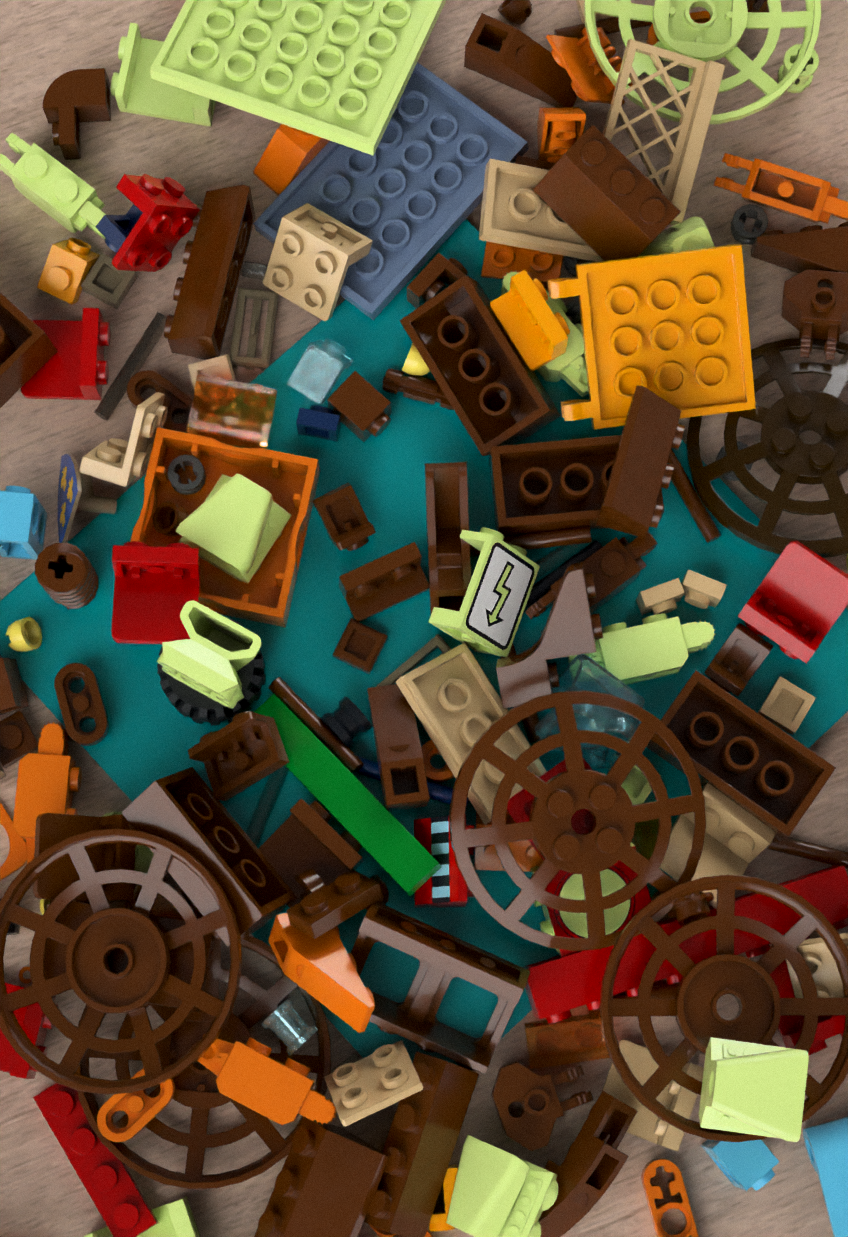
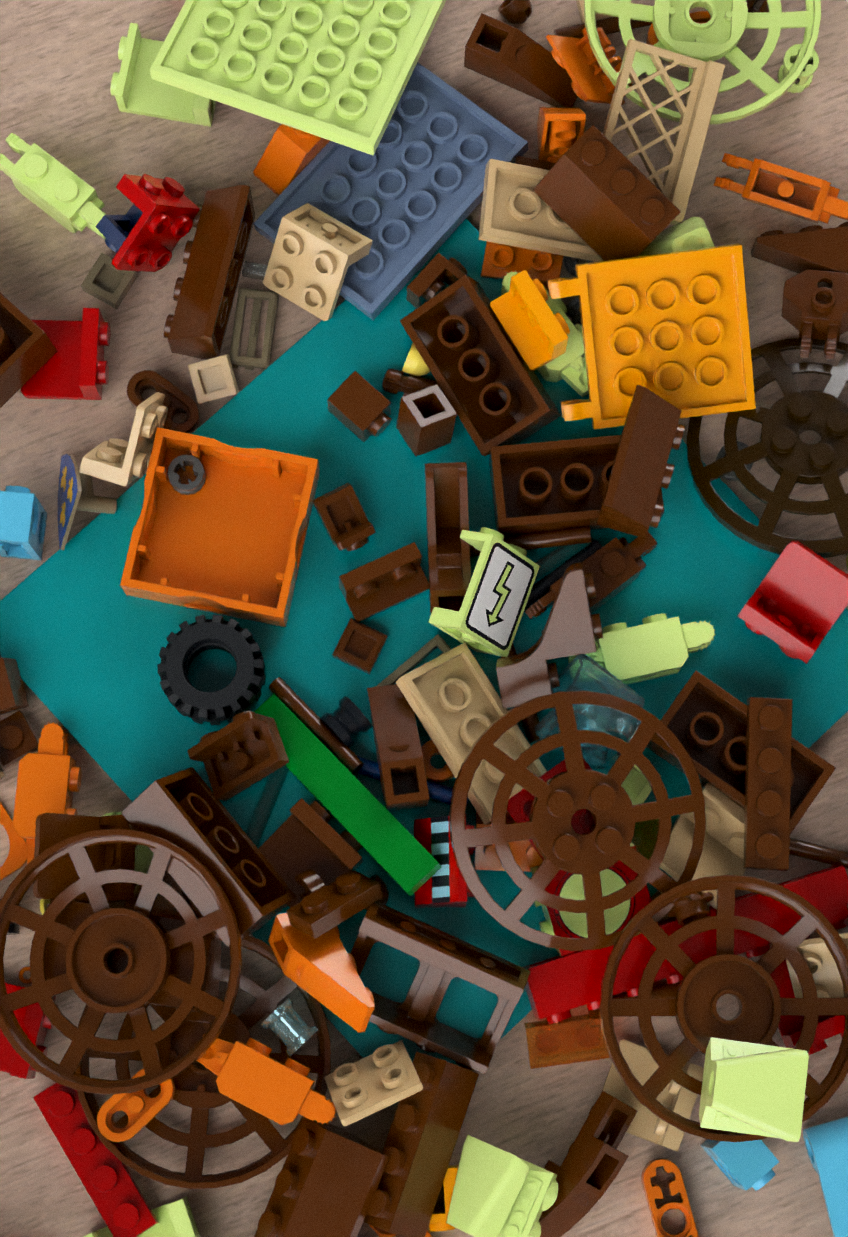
light yellow hinge [6,617,42,652] -> none
reddish brown piece [35,543,99,609] -> none
light orange bracket [37,238,100,305] -> none
reddish brown brick [43,68,111,160] -> none
reddish brown plate [54,663,109,746] -> none
clear smoke bar [94,312,167,421] -> none
red bracket [111,541,201,645] -> none
reddish brown hinge [153,502,189,536] -> none
yellowish green piece [157,600,262,709] -> none
yellowish green piece [176,473,292,584] -> none
clear orange bracket [186,374,277,449] -> none
clear light blue bracket [286,338,353,405] -> none
dark blue plate [296,405,341,442] -> none
reddish brown hinge [491,1062,594,1151] -> none
tan plate [636,578,685,615] -> none
reddish brown bar [667,448,721,543] -> none
tan plate [681,569,727,609] -> none
reddish brown bracket [705,622,773,696] -> none
dark grey bush [730,204,768,245] -> none
tan plate [758,676,816,735] -> none
none -> reddish brown brick [396,384,457,457]
none -> reddish brown plate [743,697,792,871]

